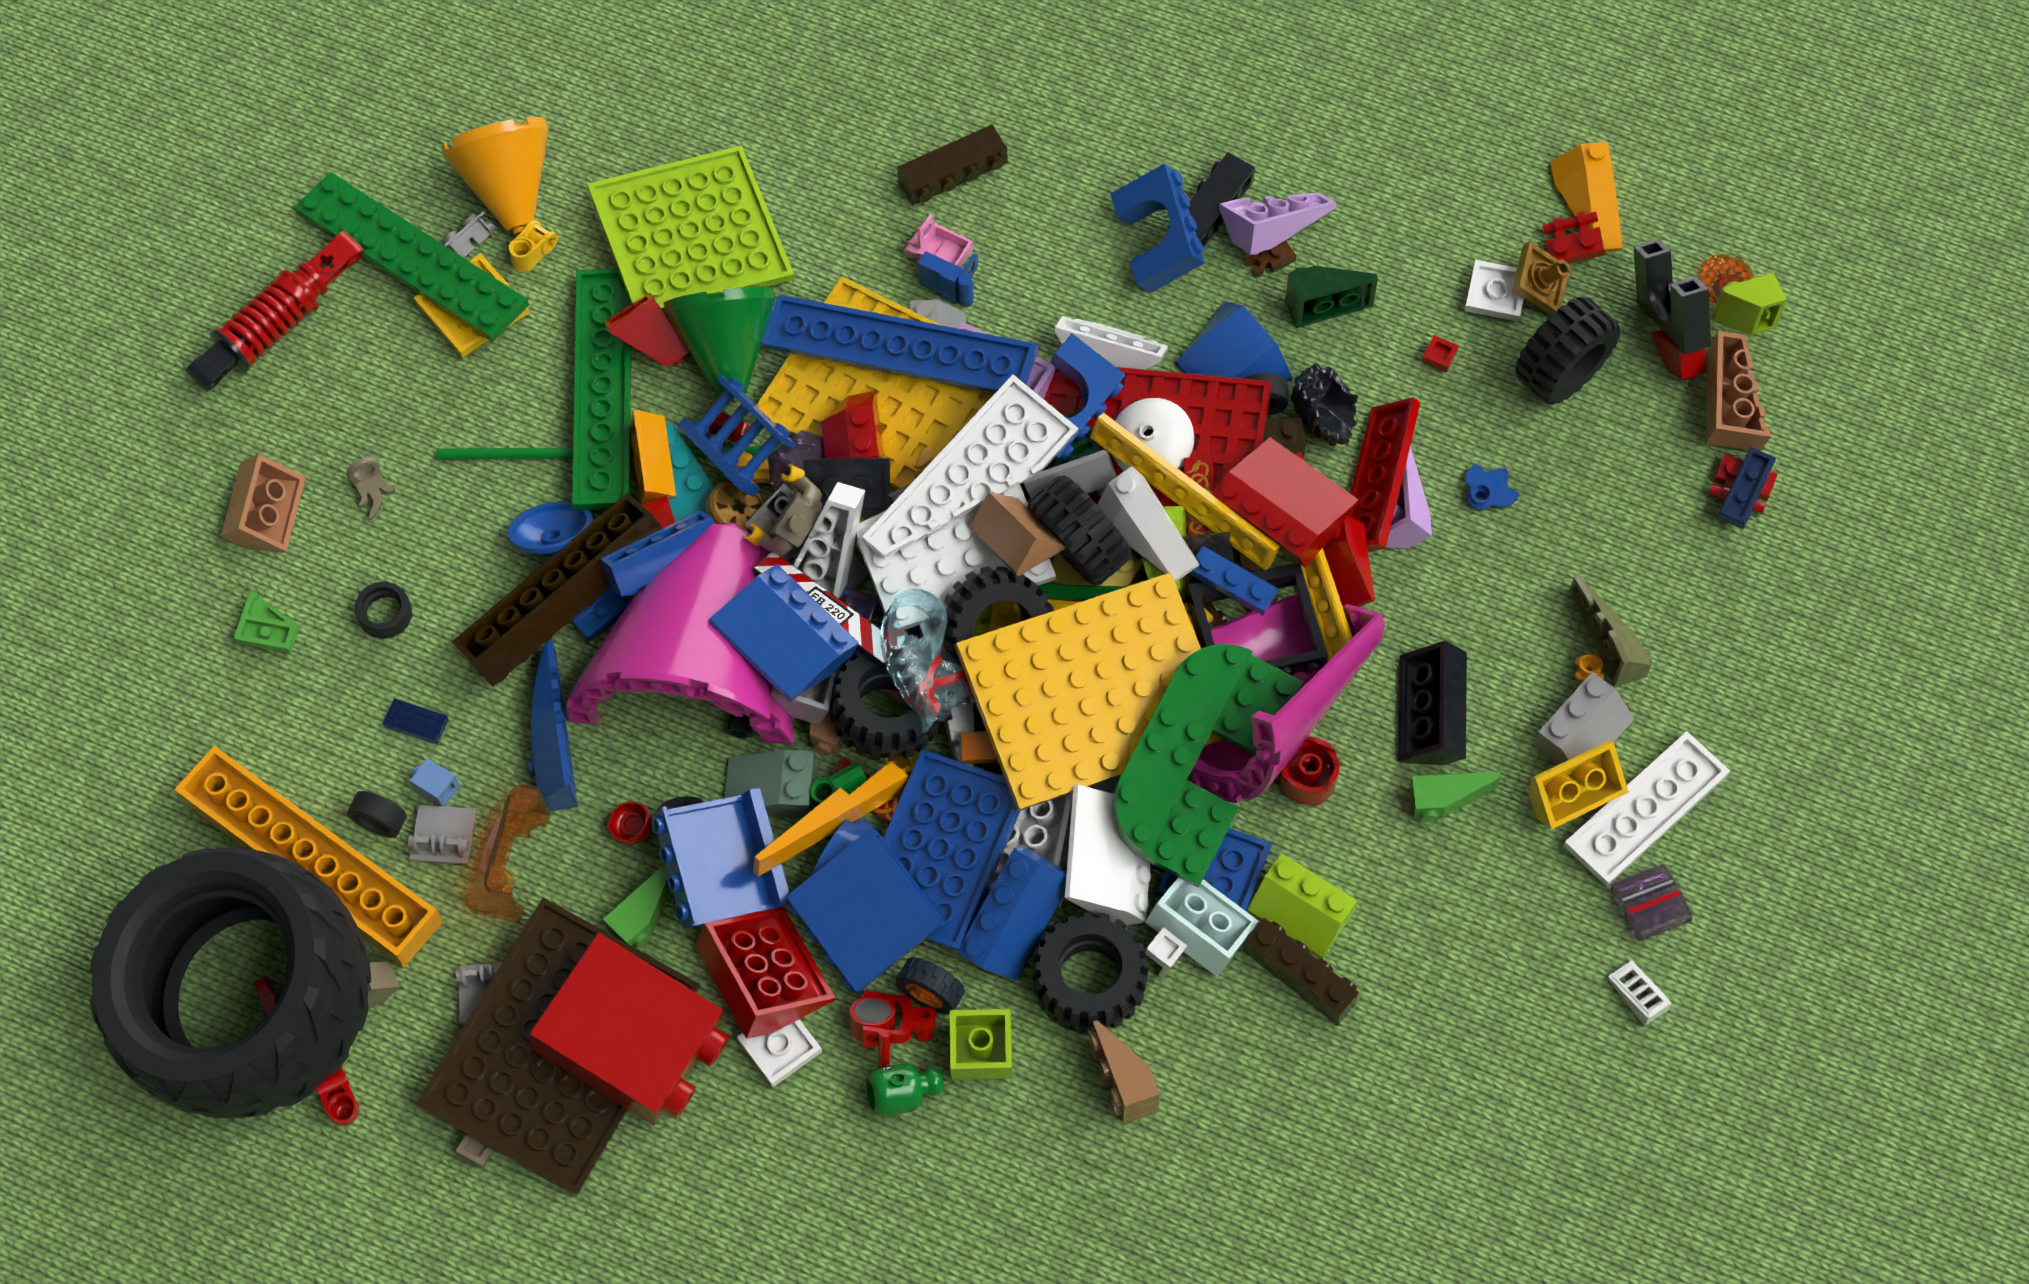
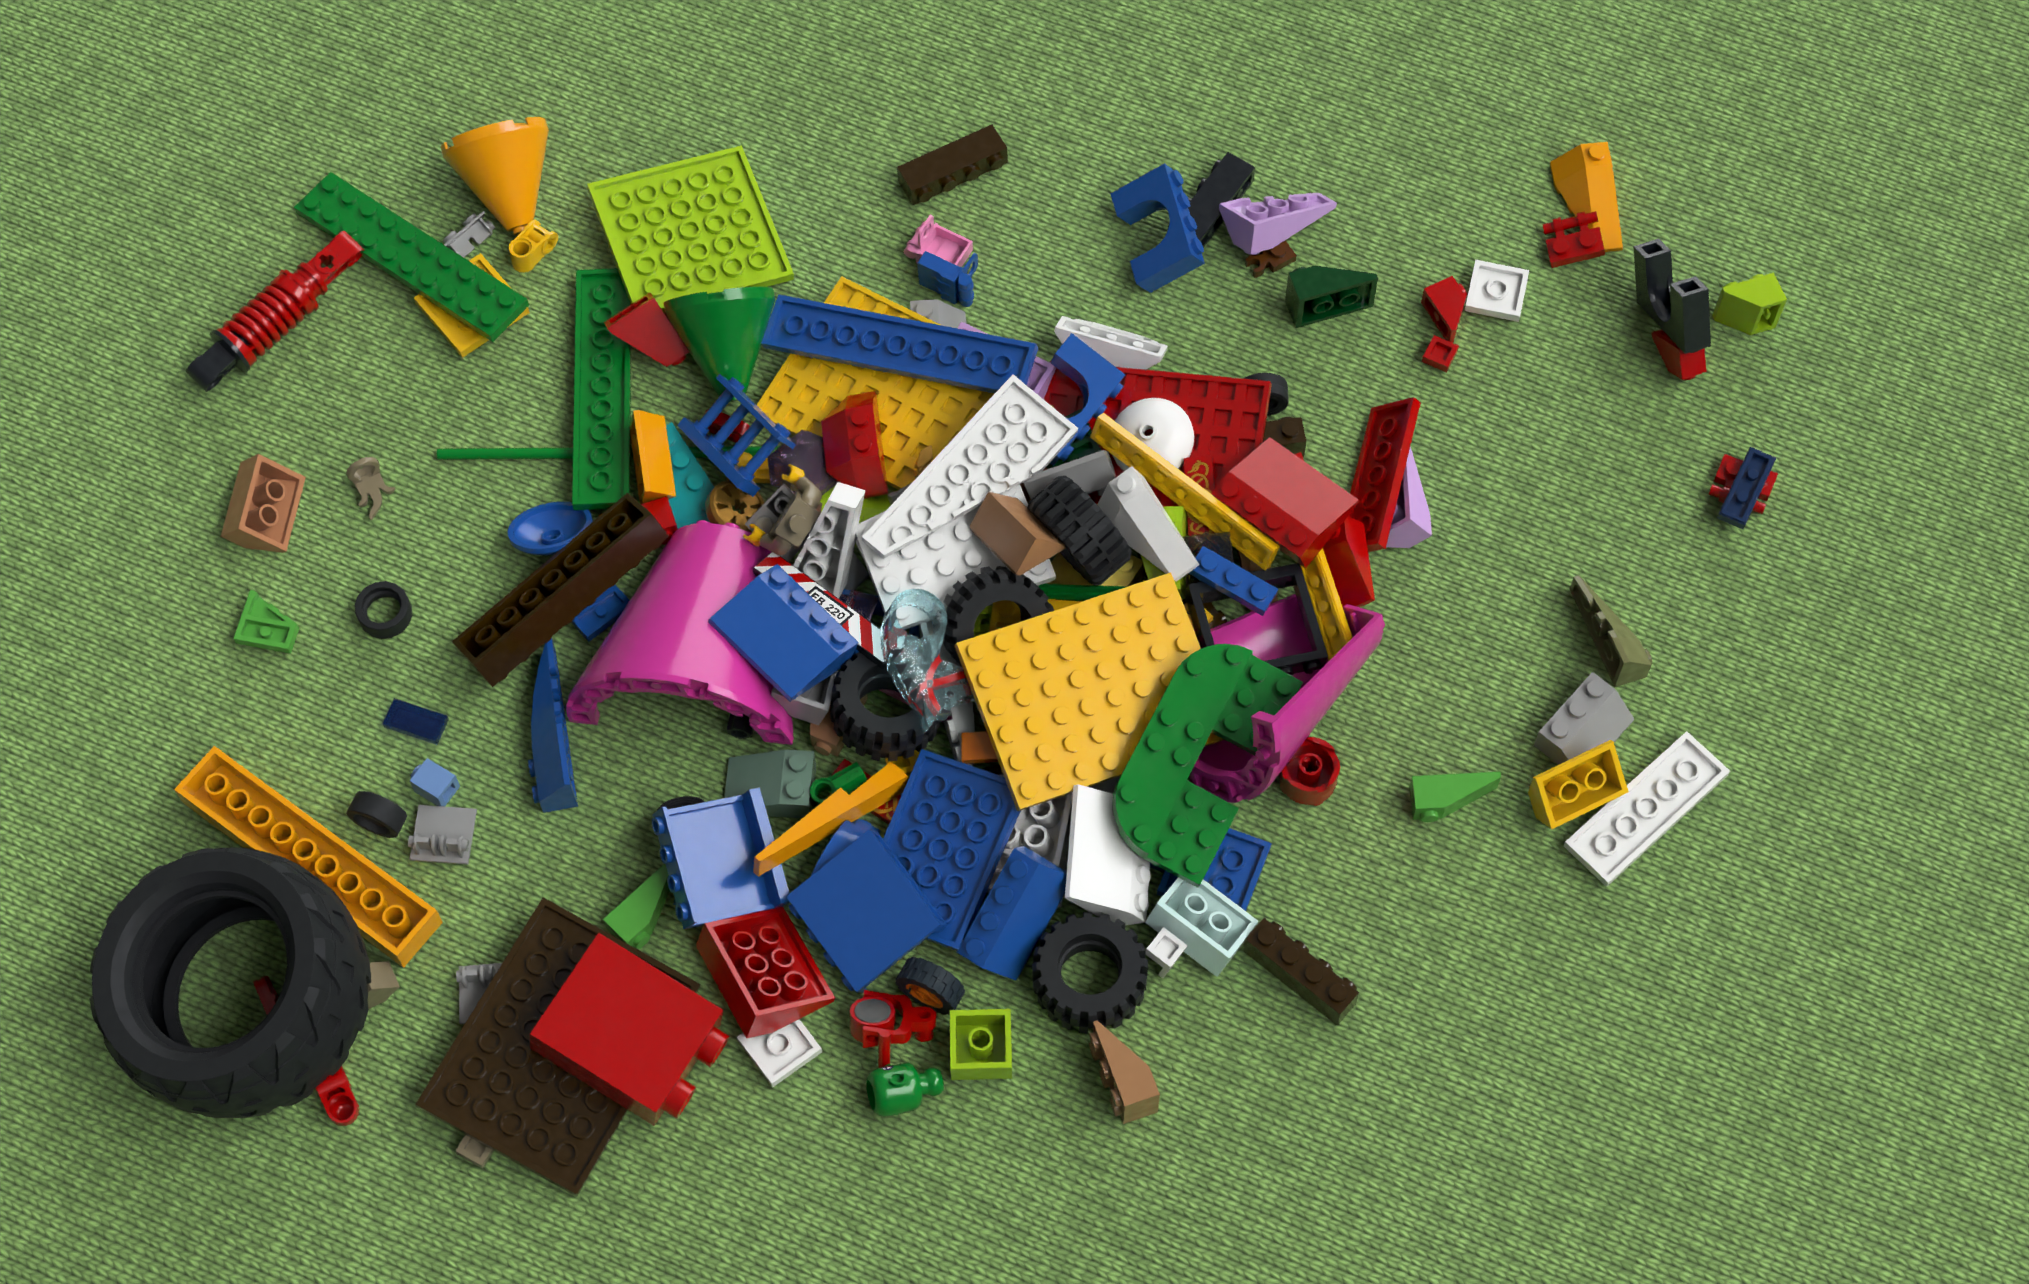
clear orange windscreen [464,785,551,923] -> none
blue slope [600,510,714,597] -> none
red hair [607,801,652,846] -> none
black plate [803,457,891,515] -> none
blue wedge [1176,301,1293,382] -> none
lime slope [1247,853,1357,959] -> none
black hair [1290,363,1359,447] -> none
black slope [1398,640,1467,765] -> none
blue plate [1466,464,1519,510] -> none
pearl gold plate [1512,241,1570,315] -> none
black tyre [1515,297,1620,404] -> none
light orange plate [1575,654,1604,682] -> none
white slope [1607,961,1672,1026] -> none
clear purple slope [1610,863,1693,942] -> none
clear orange tile [1698,254,1754,303] -> none
nougat wedge [1705,331,1771,451] -> none
none -> red slope [1421,276,1467,343]

